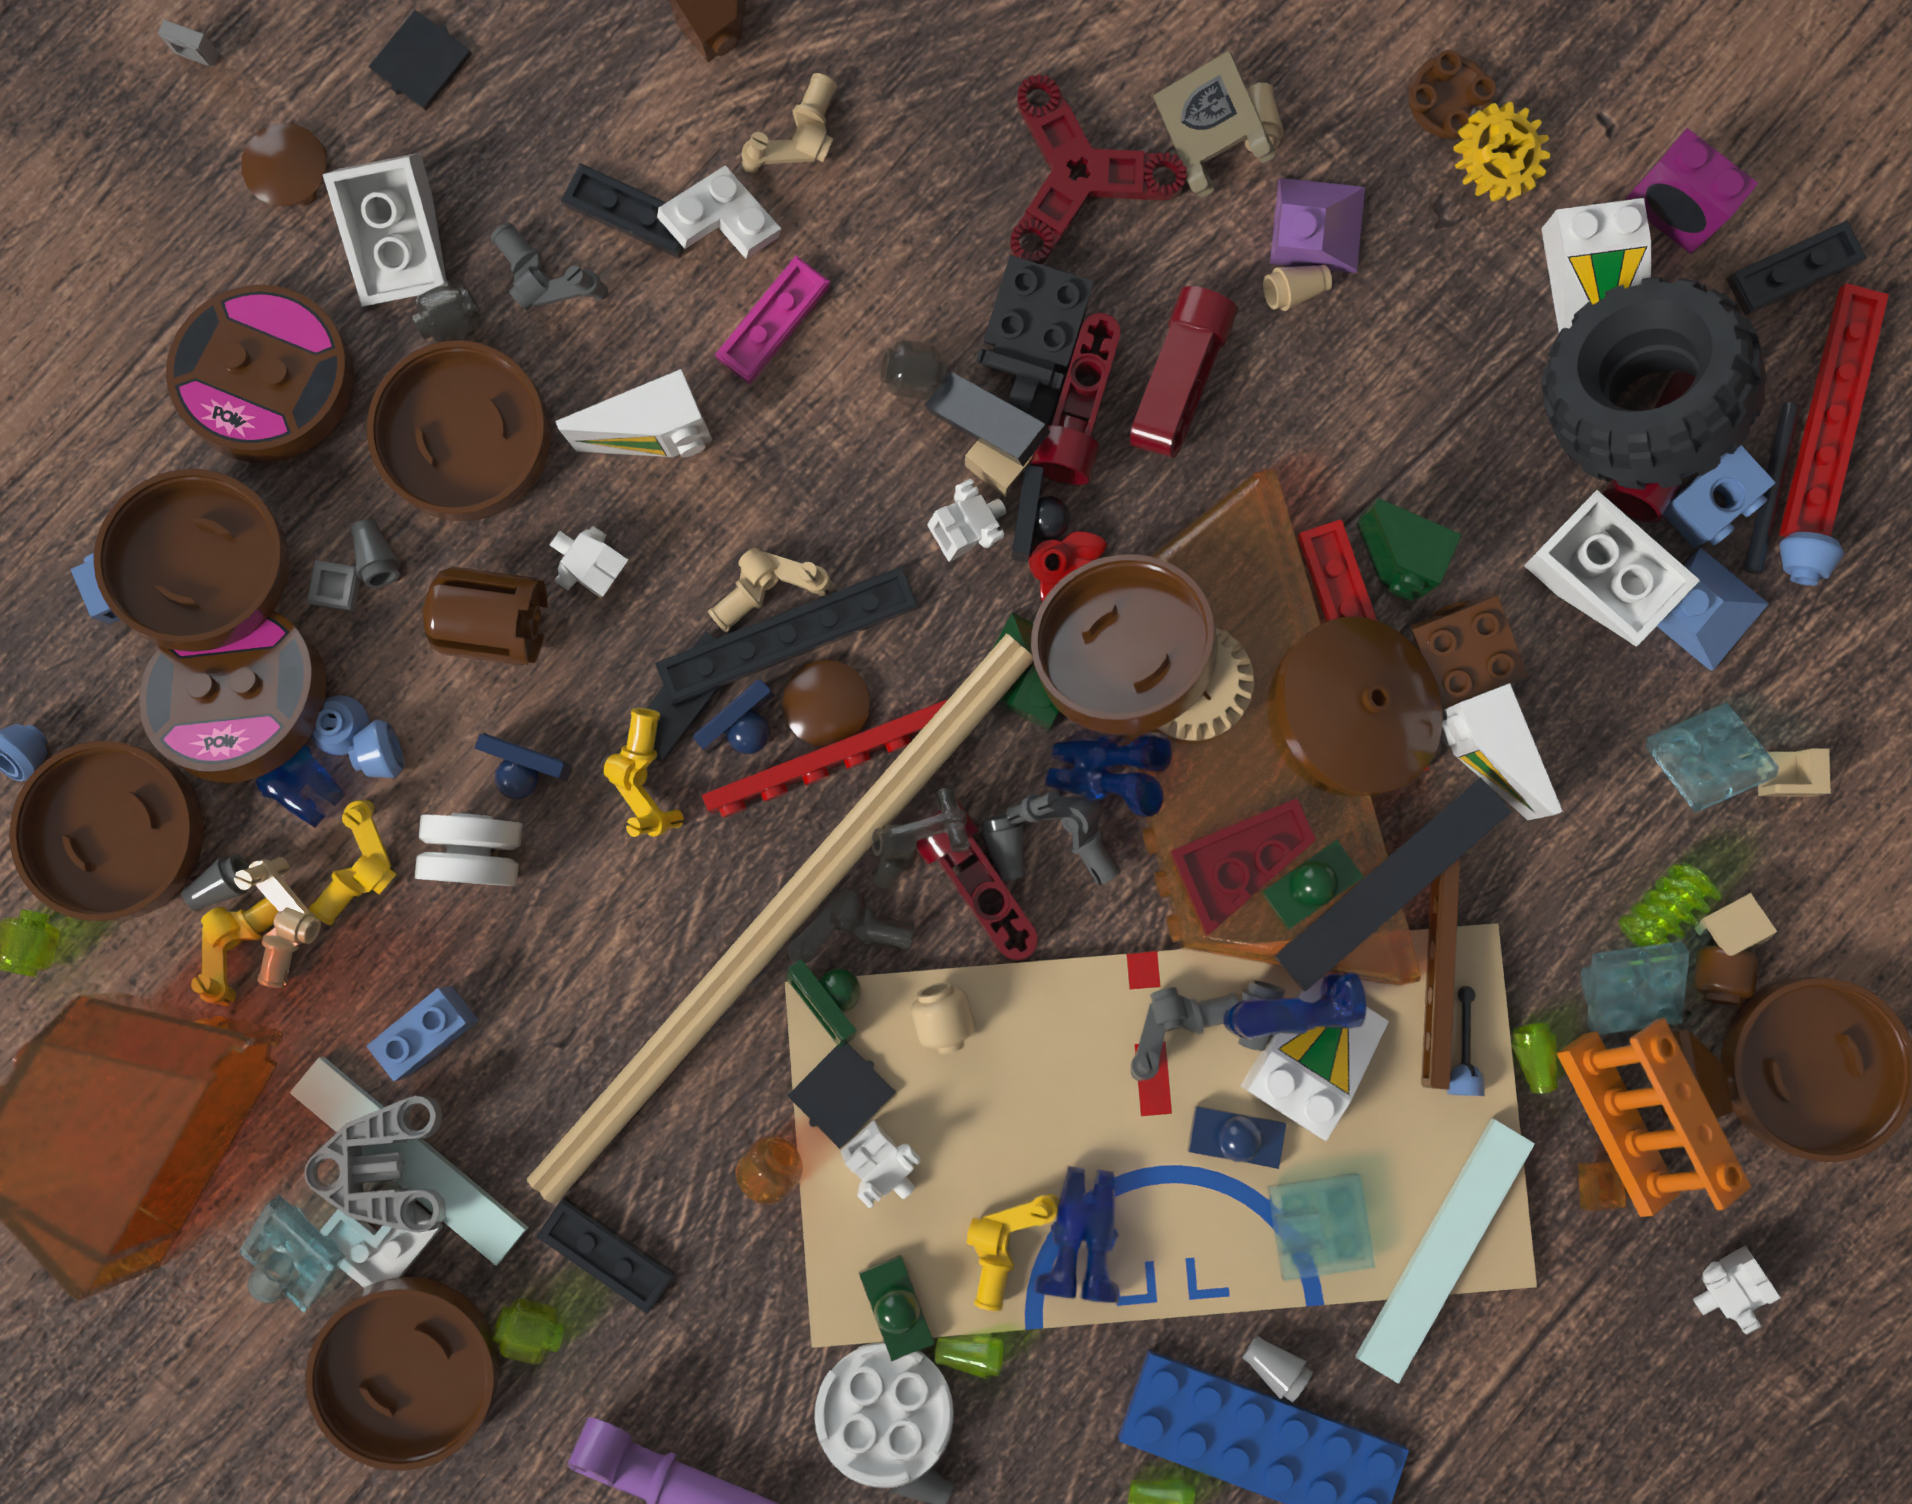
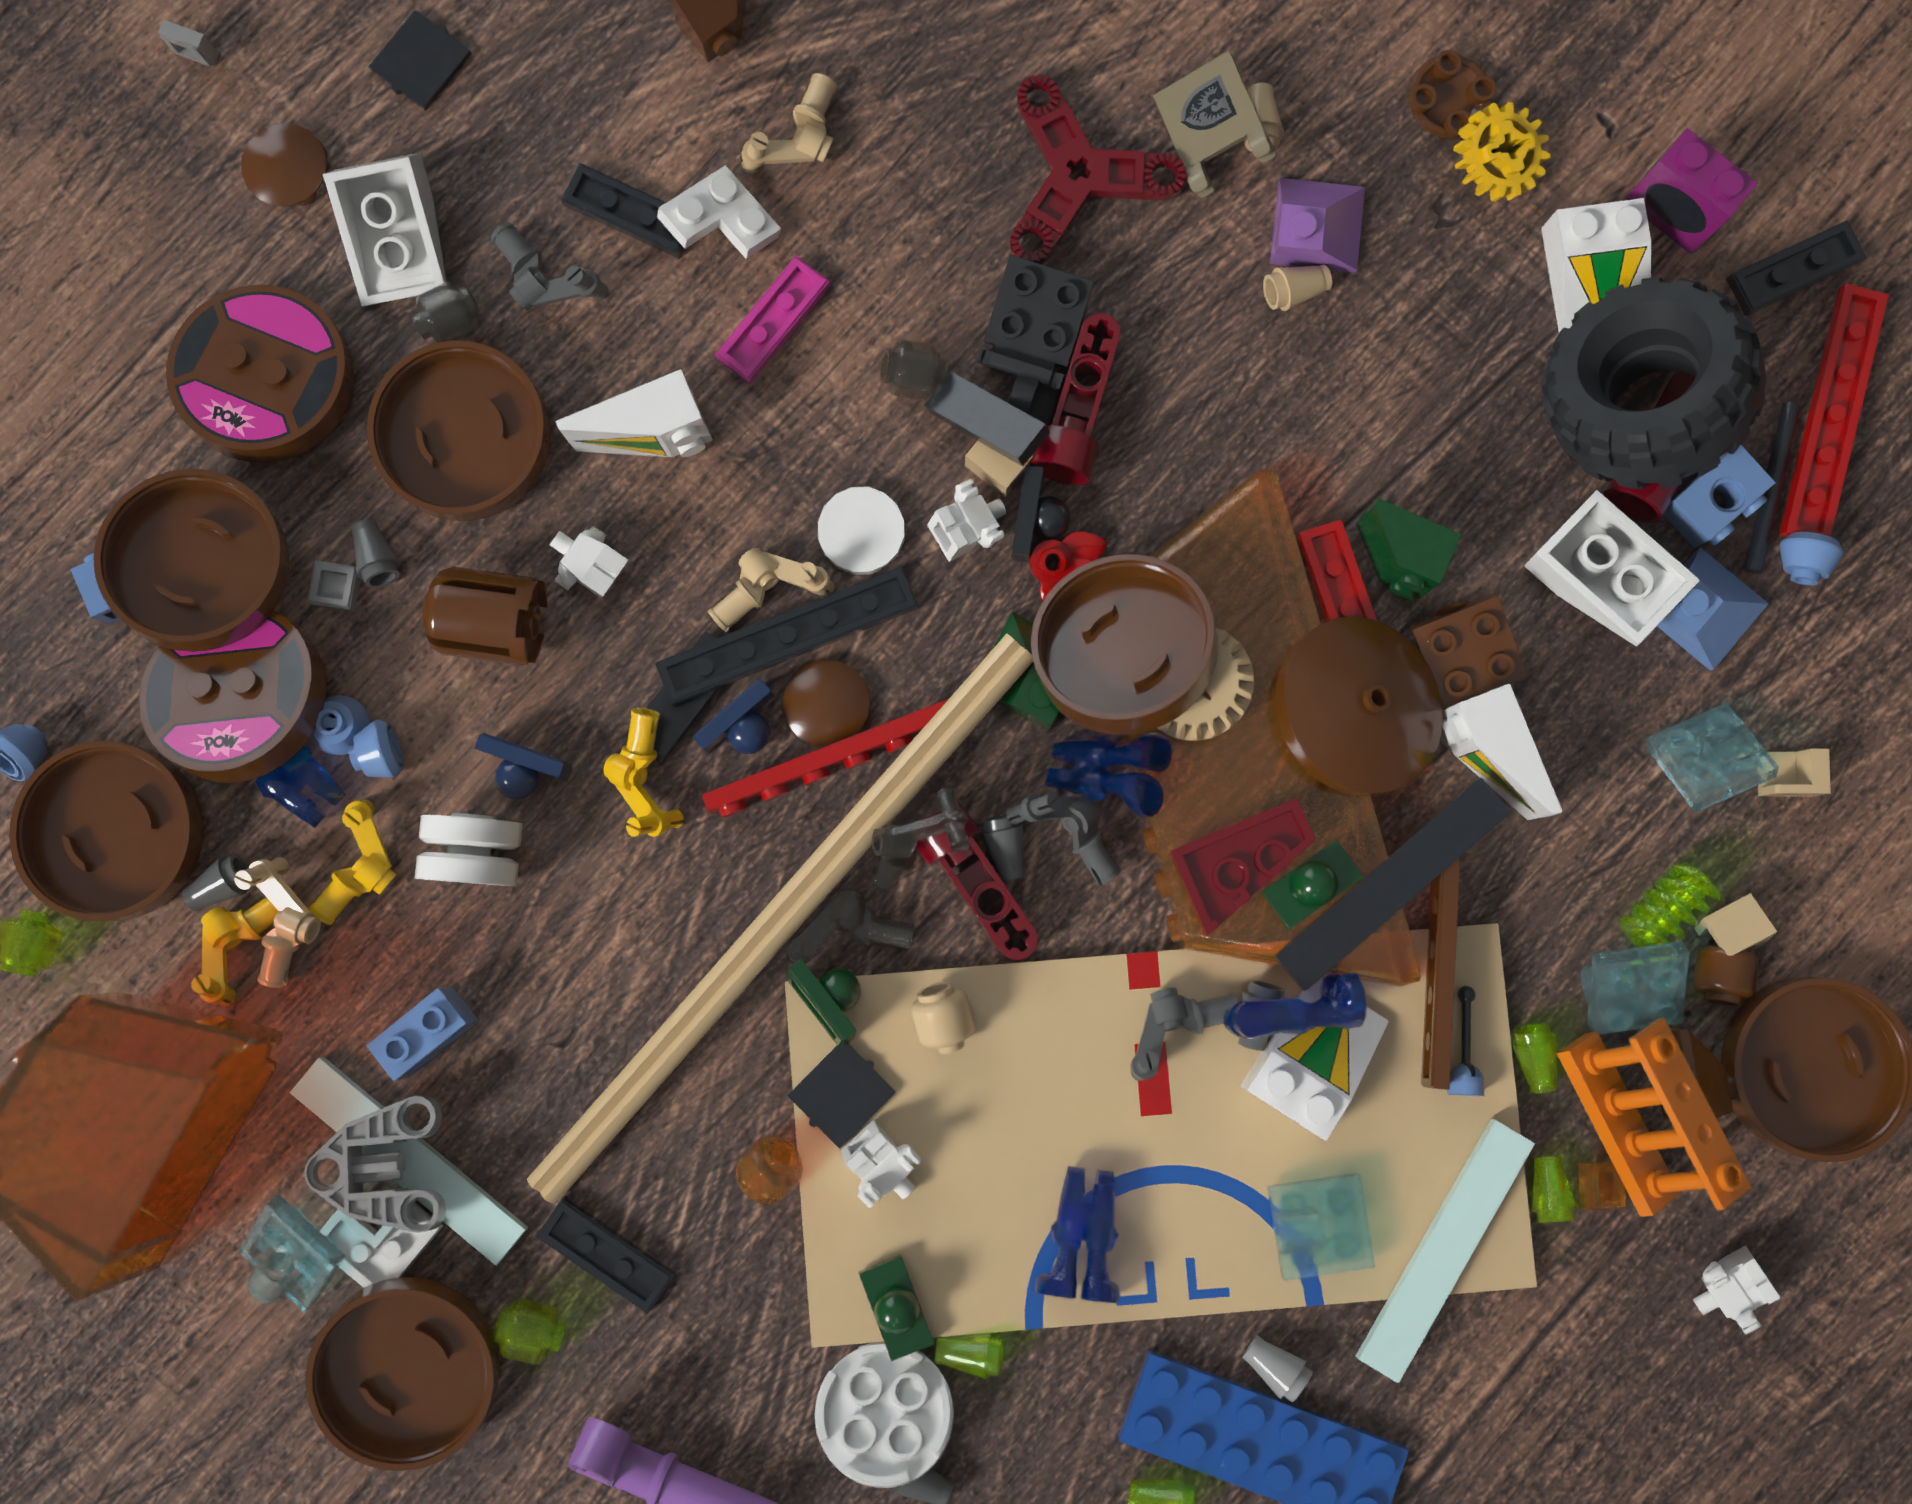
yellow pin [967,1194,1060,1311] -> none
dark red beam [1130,286,1239,458] -> none
dark blue tile [1187,1106,1286,1169] -> none
none -> white tile [818,487,905,575]
none -> clear neon green cone [1531,1156,1578,1223]

